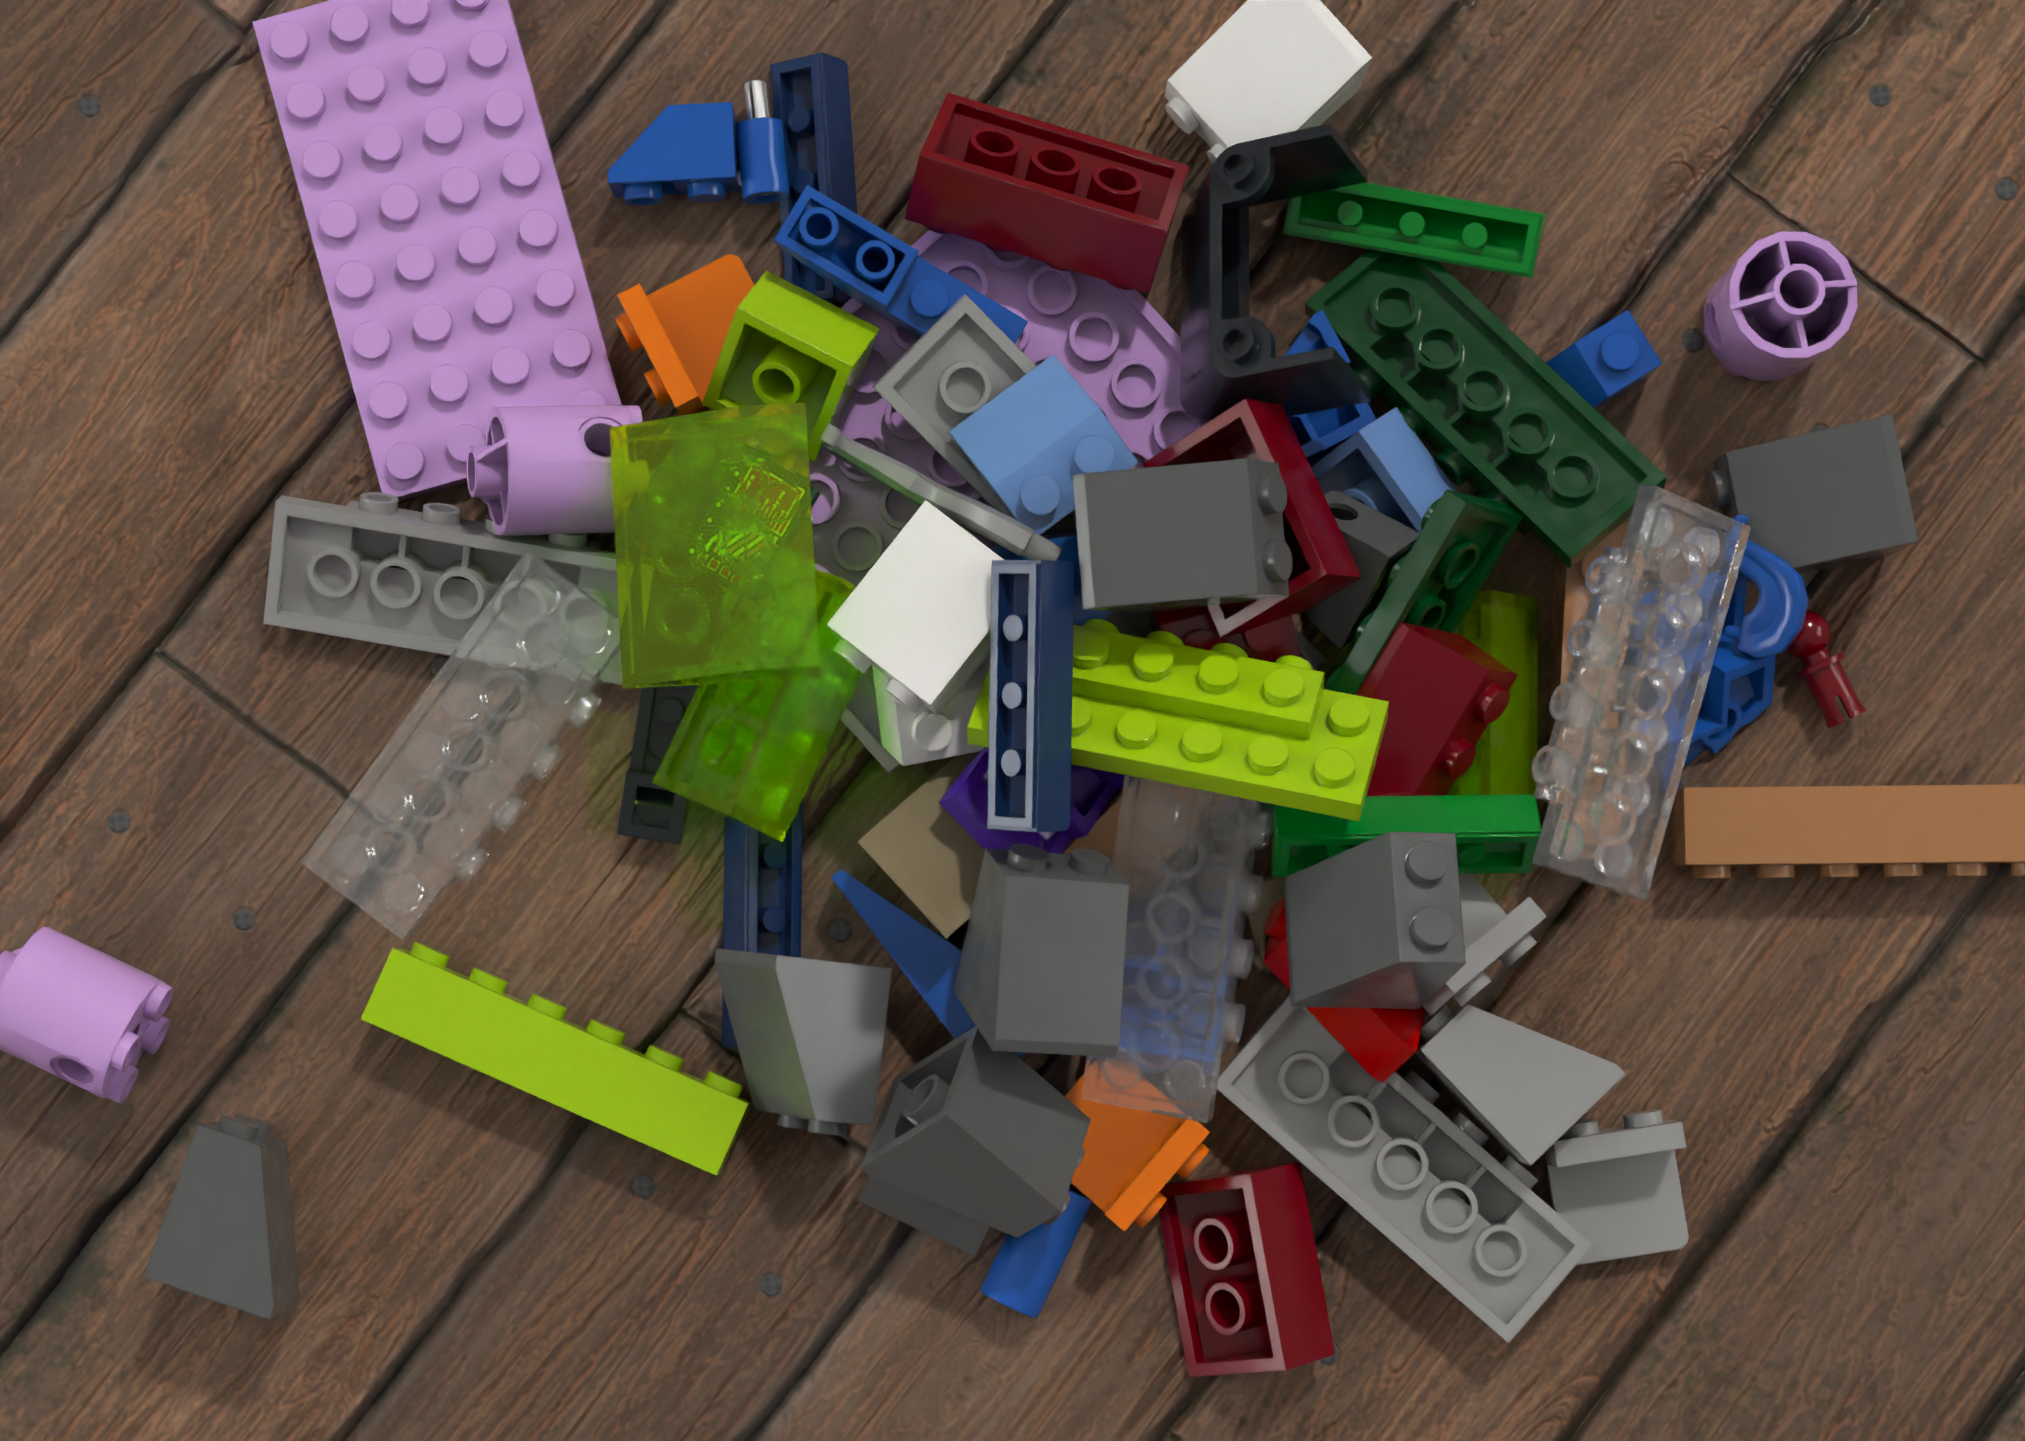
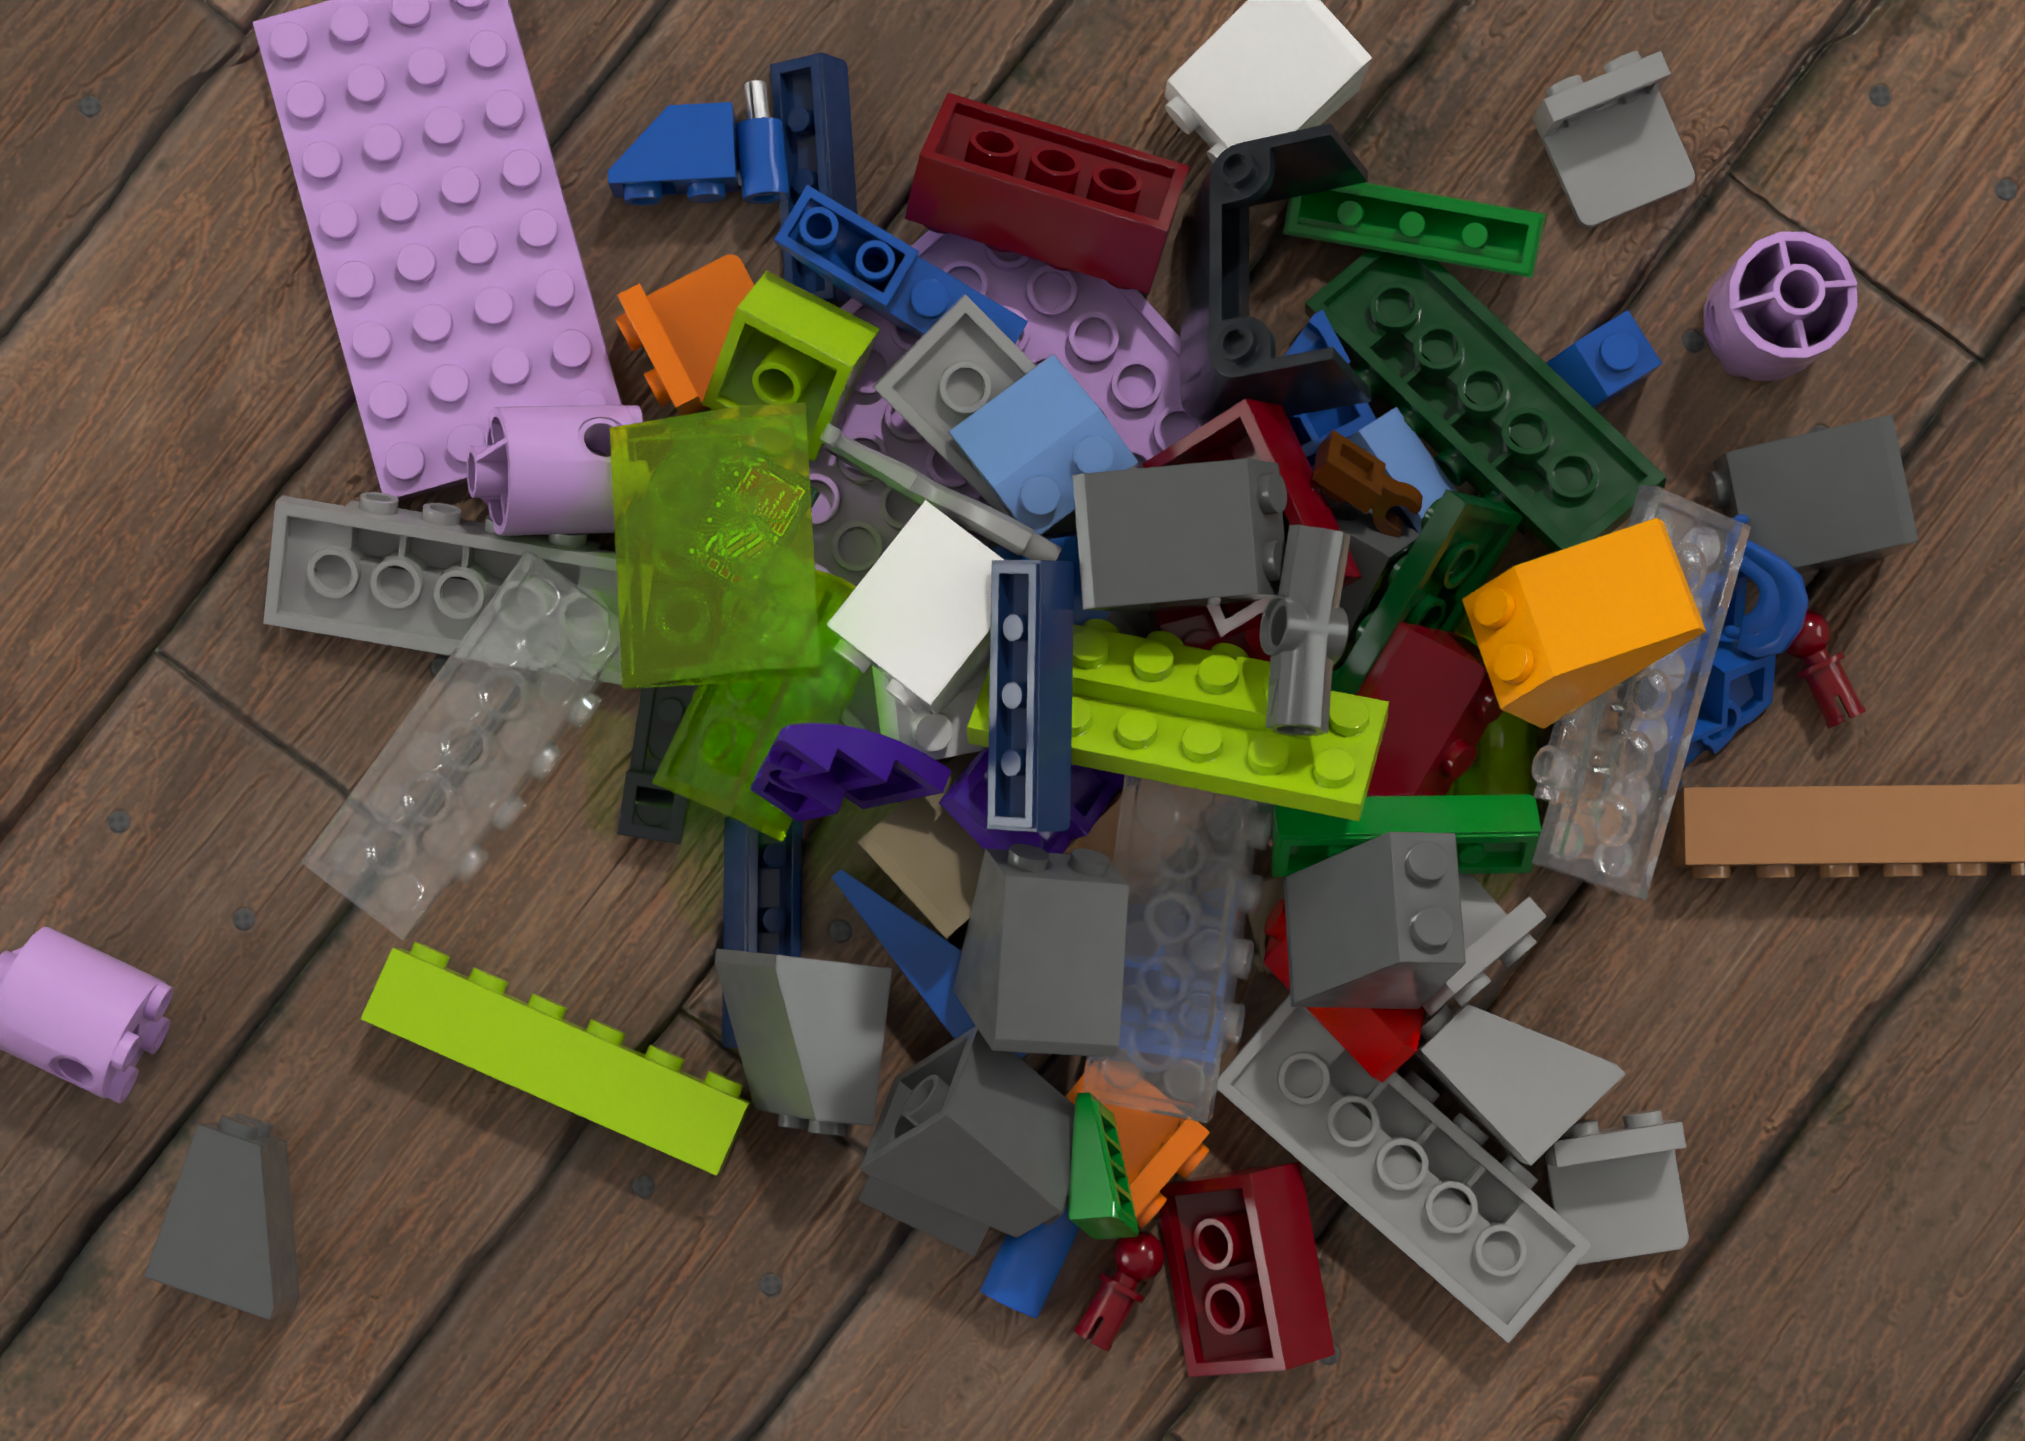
none -> dark purple slope [750,723,951,822]
none -> green slope [1068,1092,1138,1239]
none -> dark red pin [1073,1231,1165,1352]
none -> dark grey piece [1259,525,1351,736]
none -> reddish brown plate [1312,429,1423,538]
none -> light orange slope [1462,518,1706,729]
none -> light grey bracket [1532,51,1695,228]

